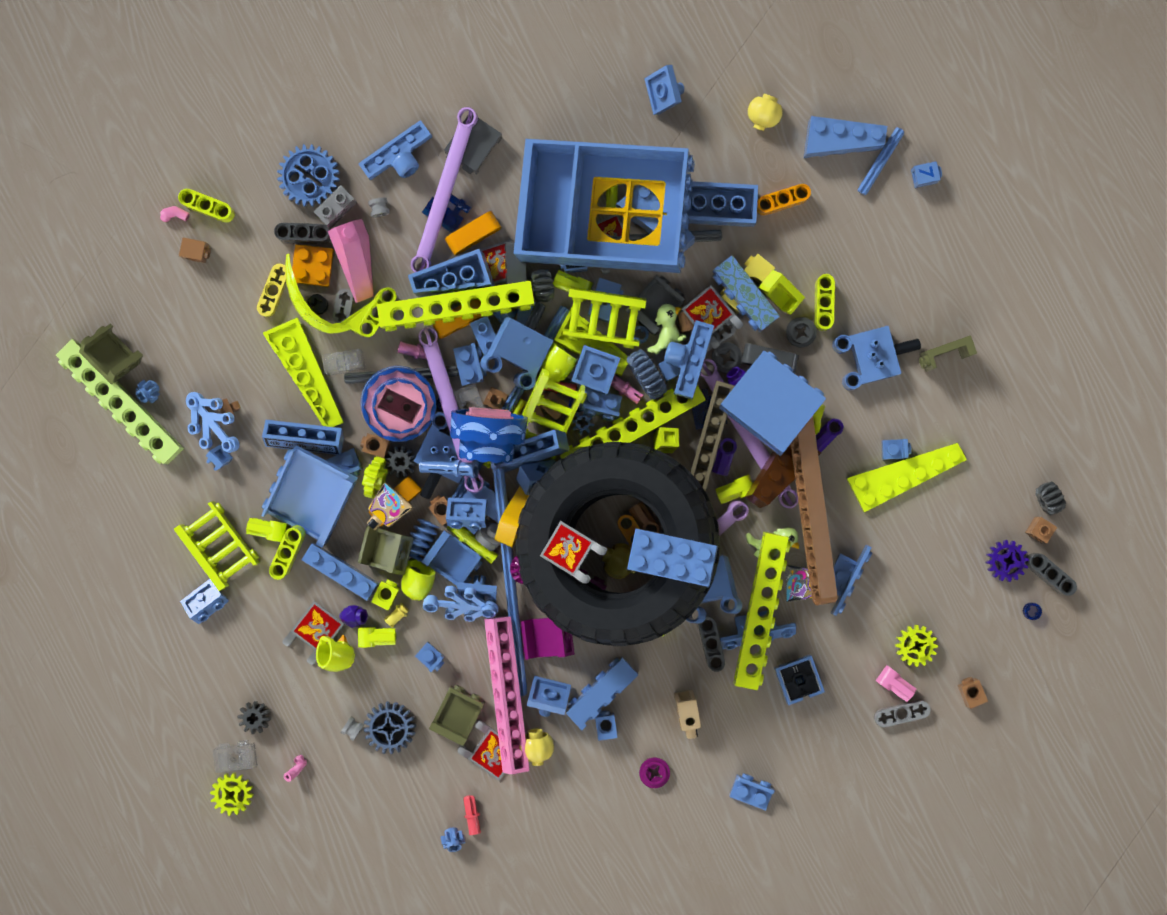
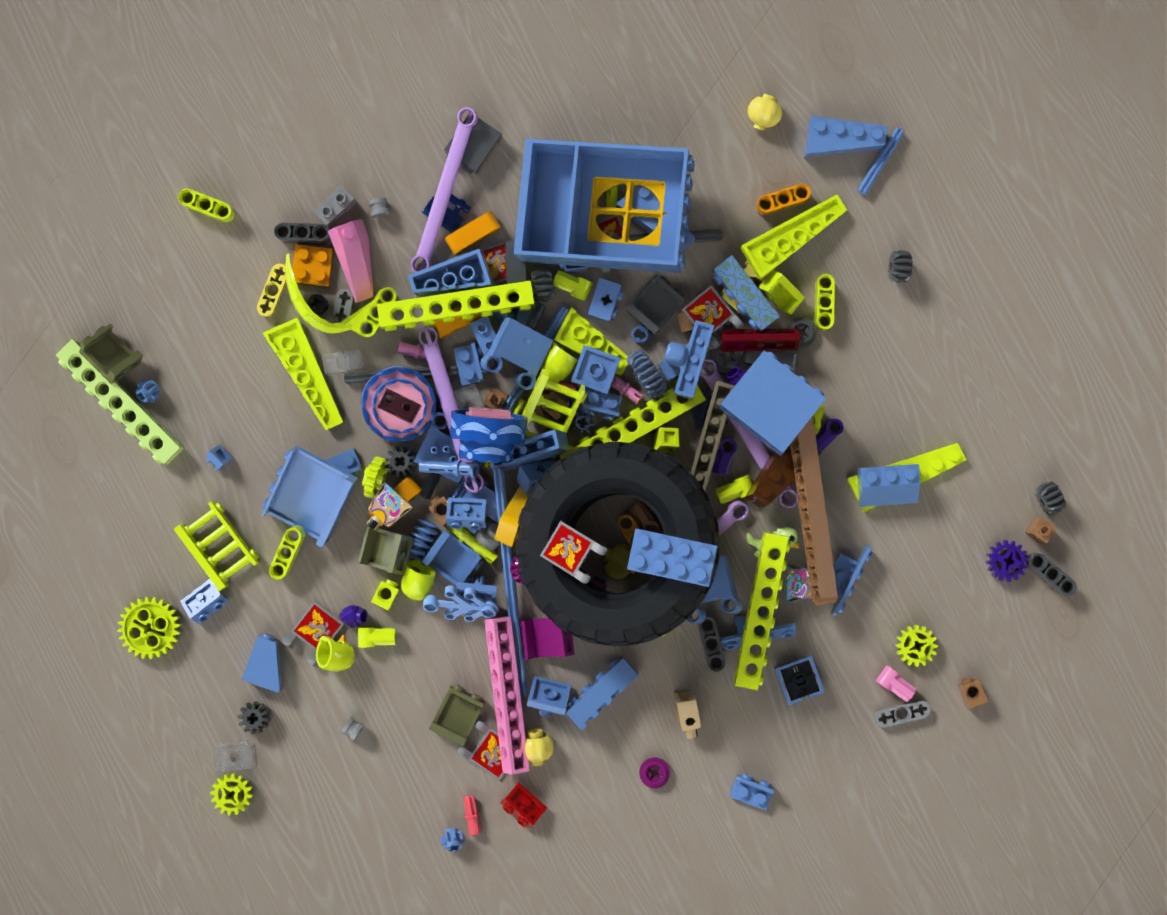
bright pink arm [160,206,190,222] -> none
medium nougat brick [179,237,211,263] -> none
light blue plant [186,392,240,453] -> none
medium nougat tile [220,398,241,421] -> none
neon yellow piece [246,518,287,542] -> none
medium blue brick [262,420,344,455] -> none
medium blue gear [277,144,340,207] -> none
bright pink arm [283,755,307,782] -> none
medium blue brick [301,543,380,600] -> none
medium blue plate [358,120,432,180] -> none
medium nougat brick [360,433,391,458] -> none
sand blue gear [363,701,416,754] -> none
light yellow pin [384,603,409,628] -> none
medium blue bracket [415,642,445,672] -> none
neon yellow fence [562,287,646,349] -> none
medium blue brick [595,710,617,741] -> none
medium blue tile [644,65,684,115] -> none
yellowish green animal [647,304,687,354] -> none
medium blue brick [687,181,758,227] -> none
medium blue piece [832,326,921,390] -> none
medium blue bracket [881,439,911,460] -> none
medium blue brick [911,161,942,188] -> none
olive panel [919,335,977,372] -> none
clear blue bush [1022,602,1042,620] -> none
none -> neon yellow gear [117,596,182,659]
none -> medium blue slope [242,633,283,693]
none -> red bracket [500,782,547,828]
none -> dark red fence [720,328,800,352]
none -> neon yellow wing [740,194,847,280]
none -> medium blue slope [857,464,920,507]
none -> dark grey gear [888,250,913,283]

